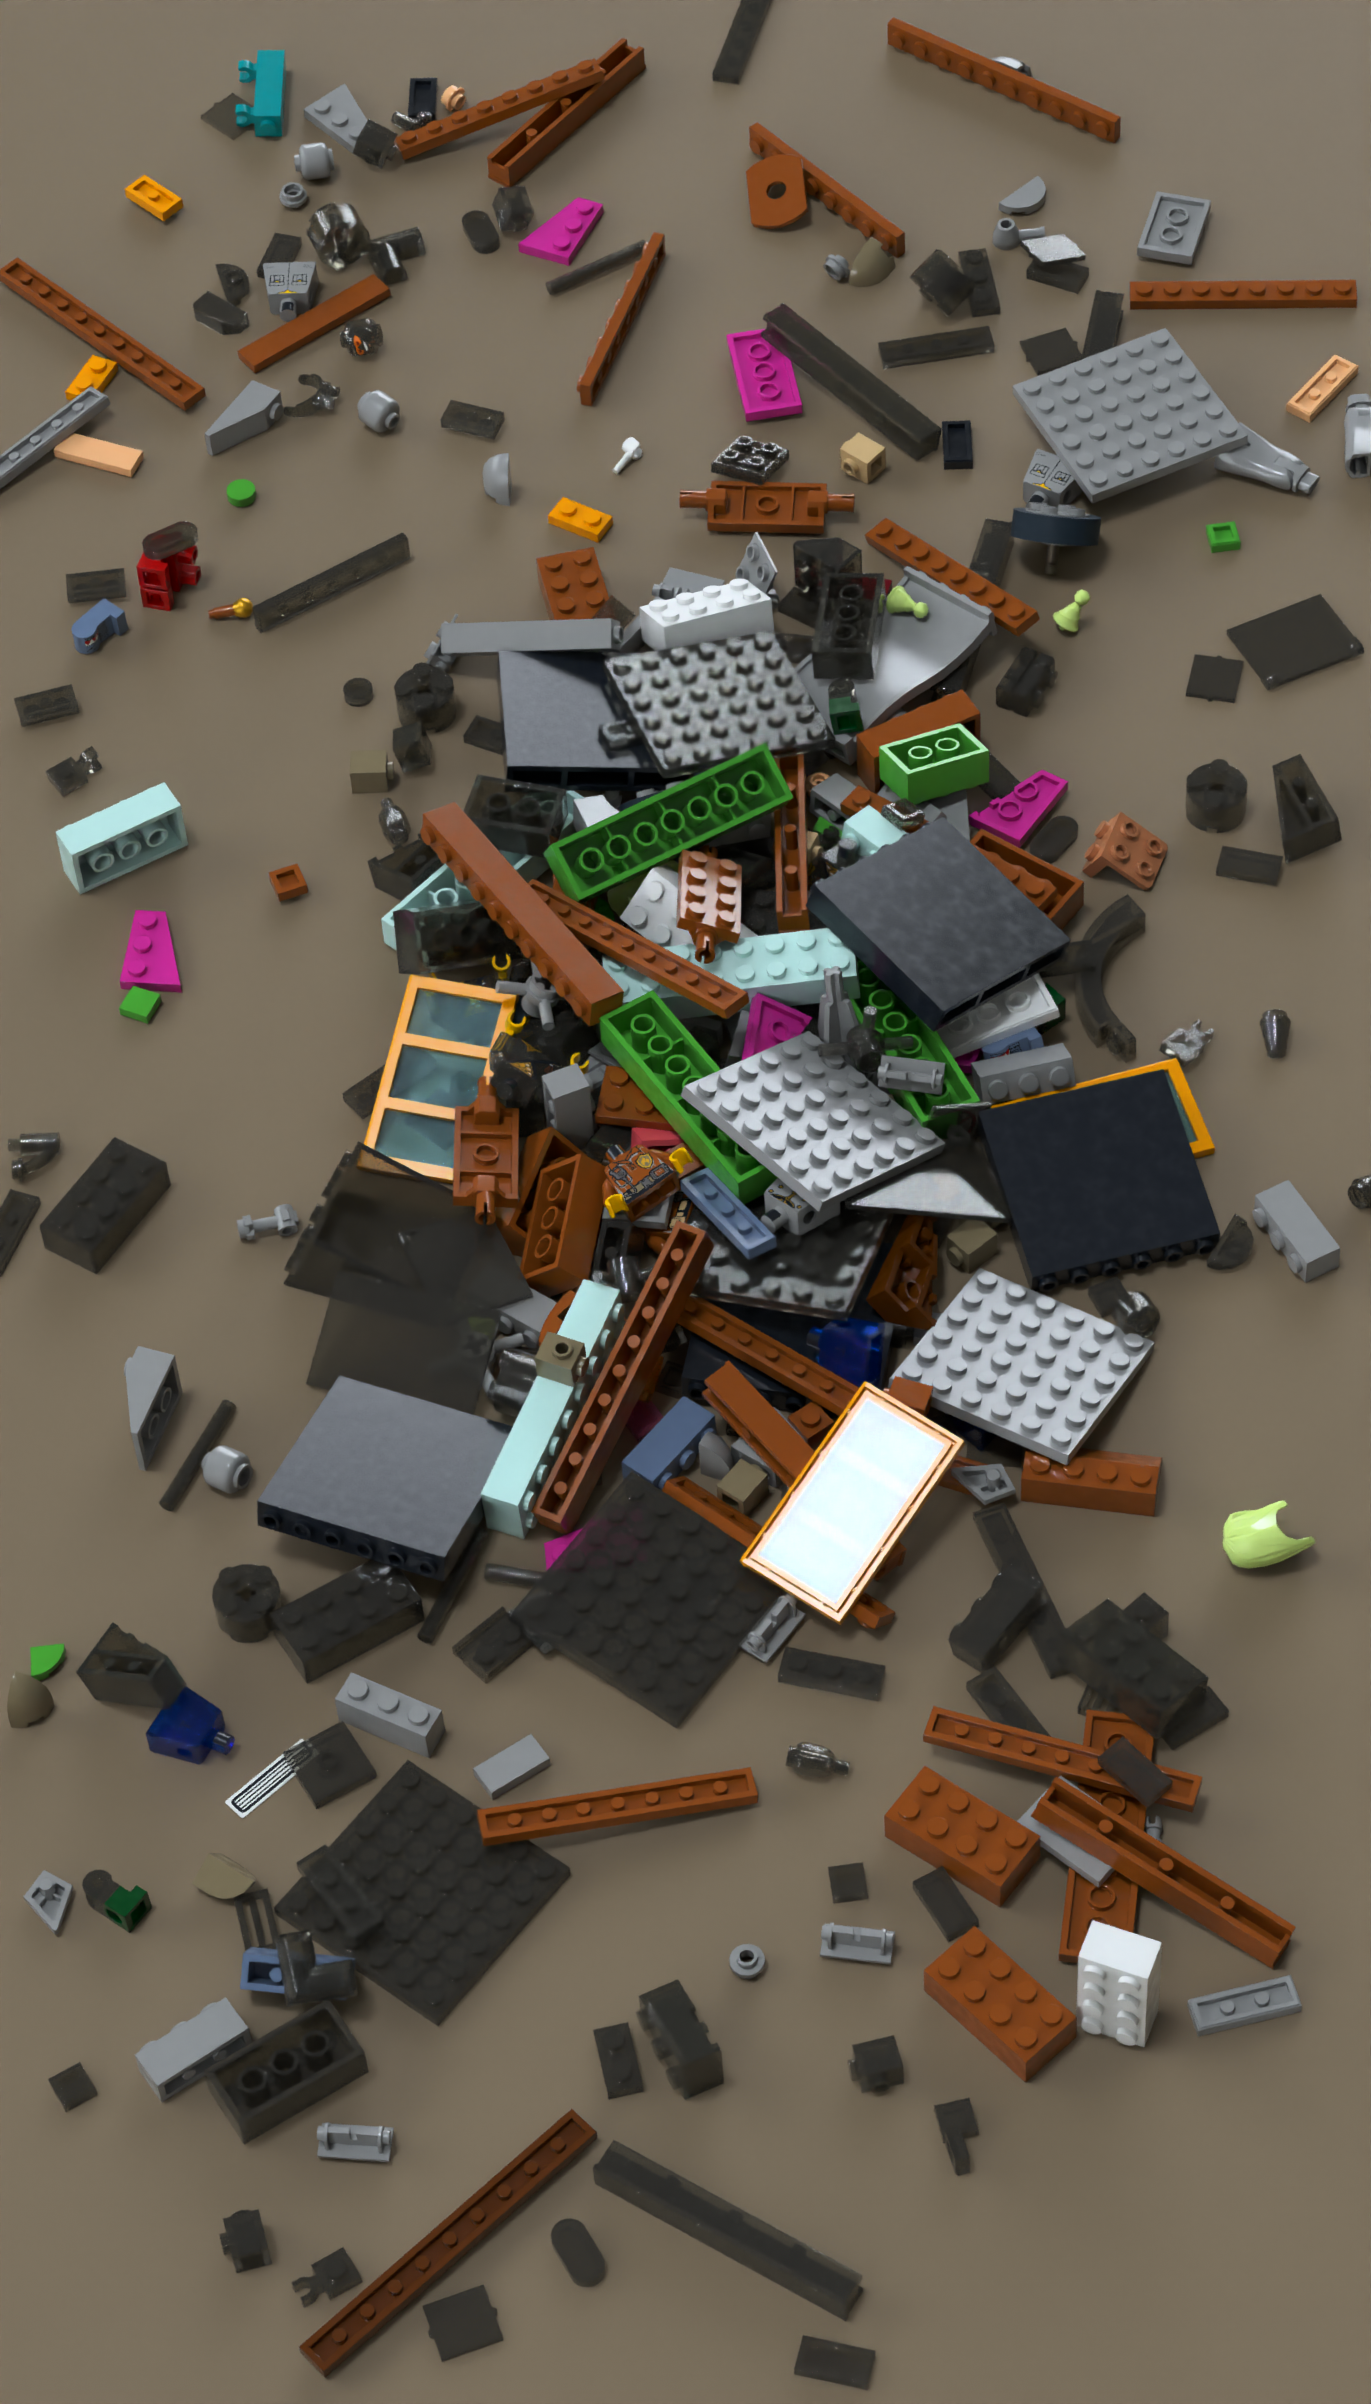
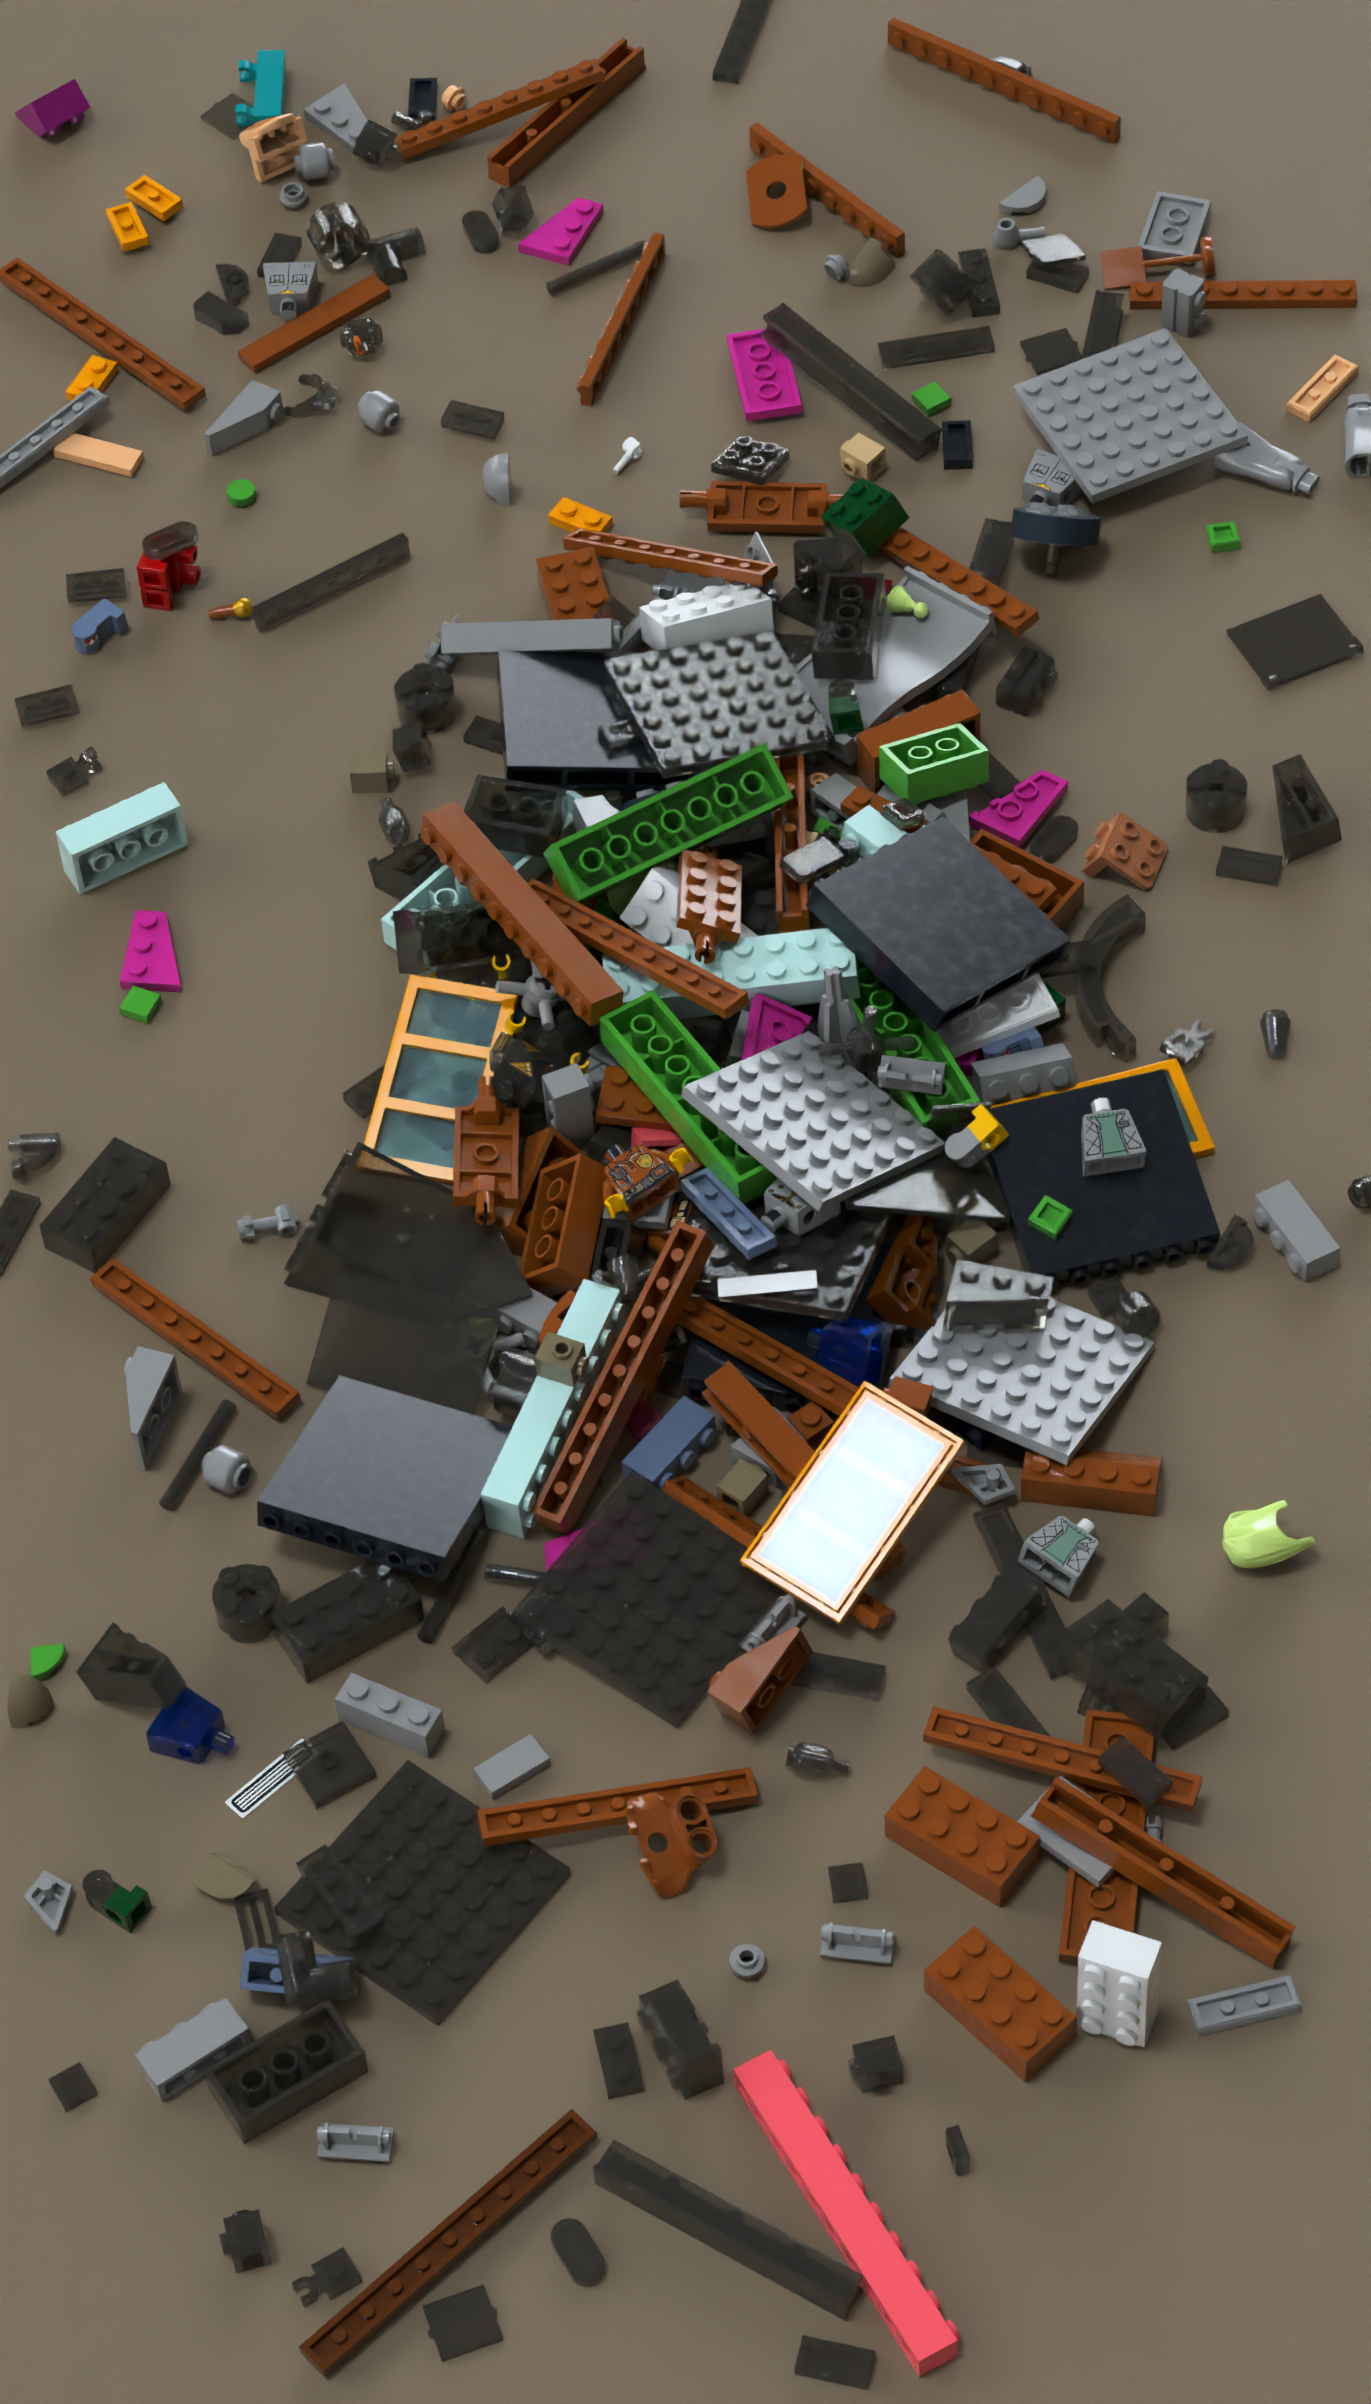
dark orange plate [269,863,308,902] -> none
clear smoke tile [343,678,374,707] -> none
light grey brick [698,1431,733,1481] -> none
clear smoke tile [912,1866,979,1942] -> none
clear smoke tile [934,2098,979,2143] -> none
yellowish green piece [1053,589,1090,632] -> none
clear smoke piece [1186,654,1244,703] -> none
none -> magenta slope [14,79,91,137]
none -> dark orange plate [90,1258,301,1420]
none -> light orange plate [105,202,150,252]
none -> light nougat piece [239,113,307,183]
none -> dark orange plate [563,528,778,587]
none -> dark orange piece [626,1793,718,1899]
none -> dark orange slope [707,1626,813,1735]
none -> white sticker [718,1270,817,1297]
none -> coral brick [733,2049,960,2377]
none -> clear smoke tile [779,836,845,885]
none -> dark green brick [821,477,910,557]
none -> bright green tile [912,381,951,417]
none -> clear smoke wedge [942,1259,1054,1331]
none -> leg [945,1104,1009,1168]
none -> light grey torso [1017,1516,1099,1597]
none -> bright green tile [1028,1195,1073,1240]
none -> light grey torso [1081,1098,1146,1176]
none -> dark orange piece [1100,236,1215,291]
none -> light grey brick [1161,269,1207,338]

